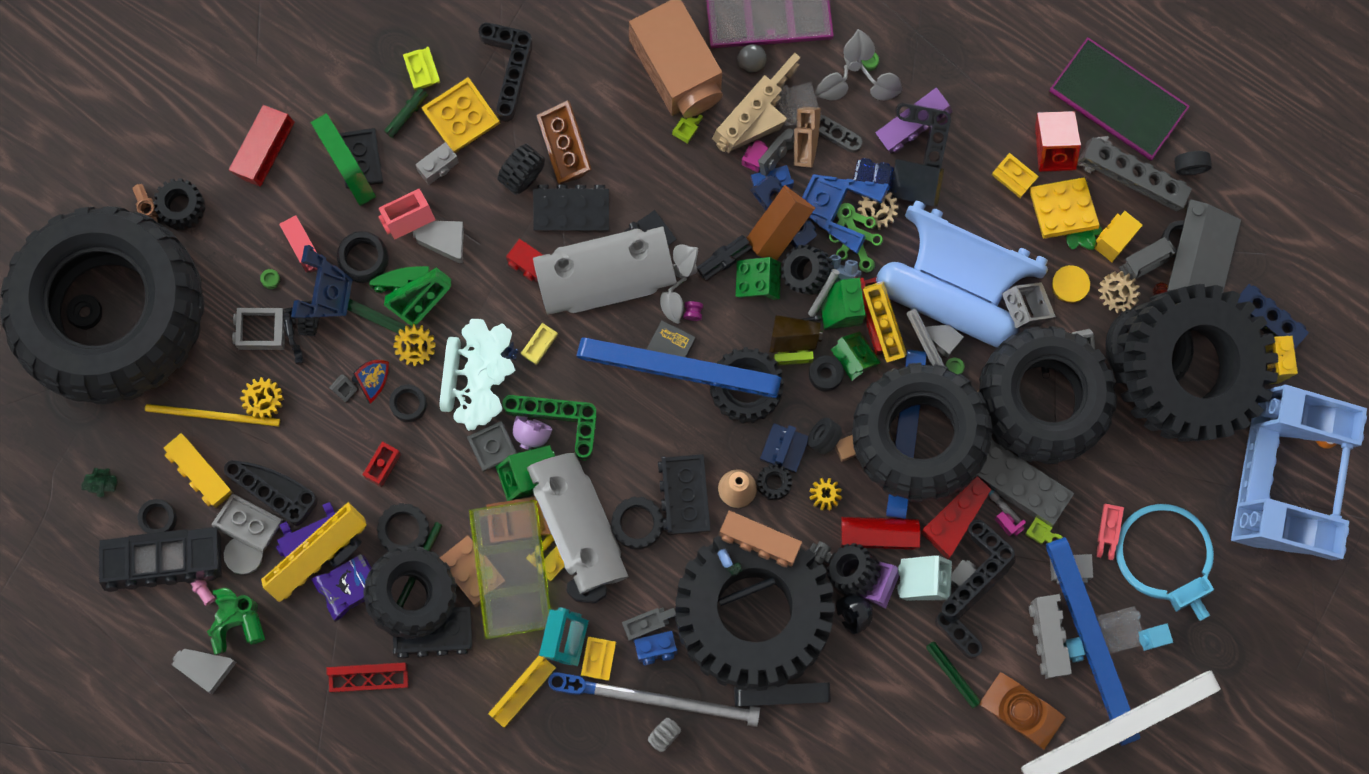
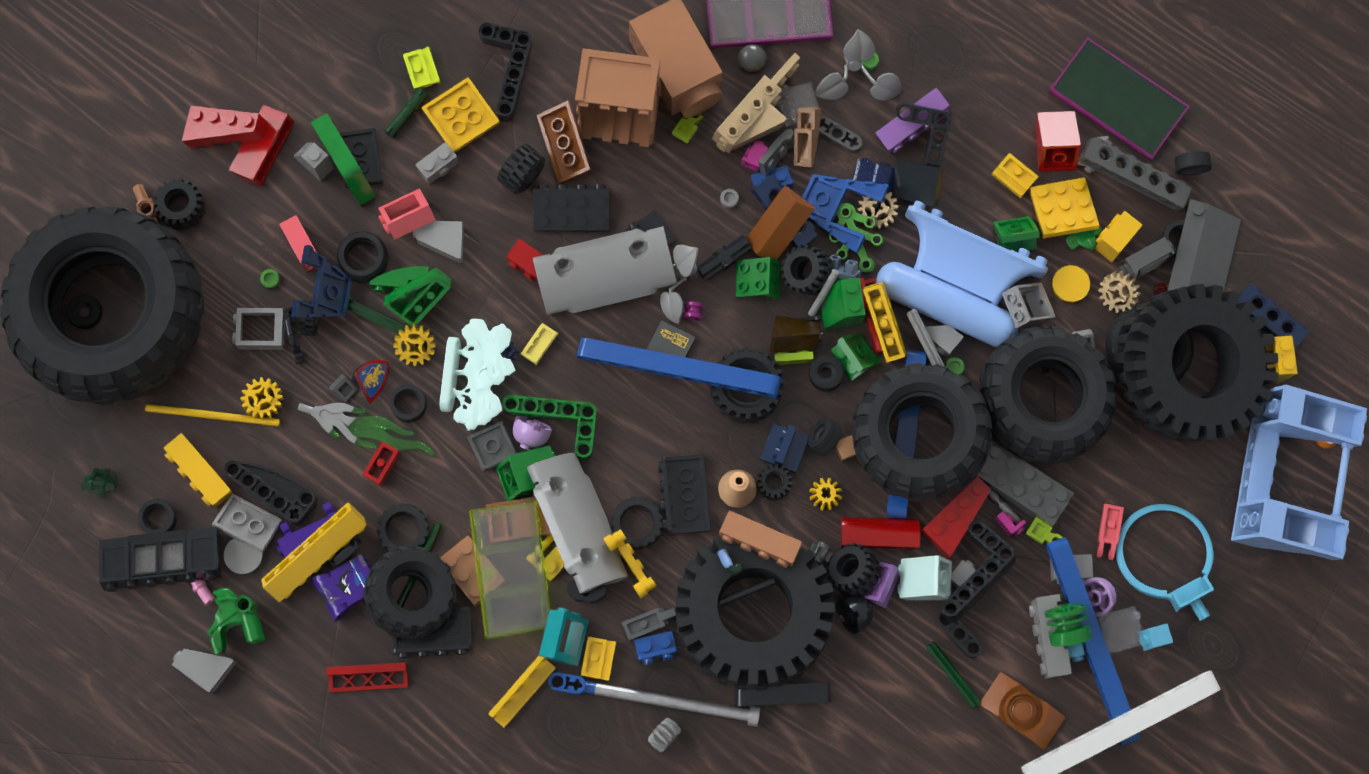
none -> wedge [182,106,268,149]
none -> light grey slope [293,143,334,181]
none -> clear neon green piece [298,403,435,456]
none -> nougat container [575,48,660,148]
none -> yellow plate [603,529,656,599]
none -> light grey tile [720,189,739,209]
none -> green bracket [993,216,1040,252]
none -> green wheel [1044,603,1092,647]
none -> lavender cylinder [1083,577,1117,617]

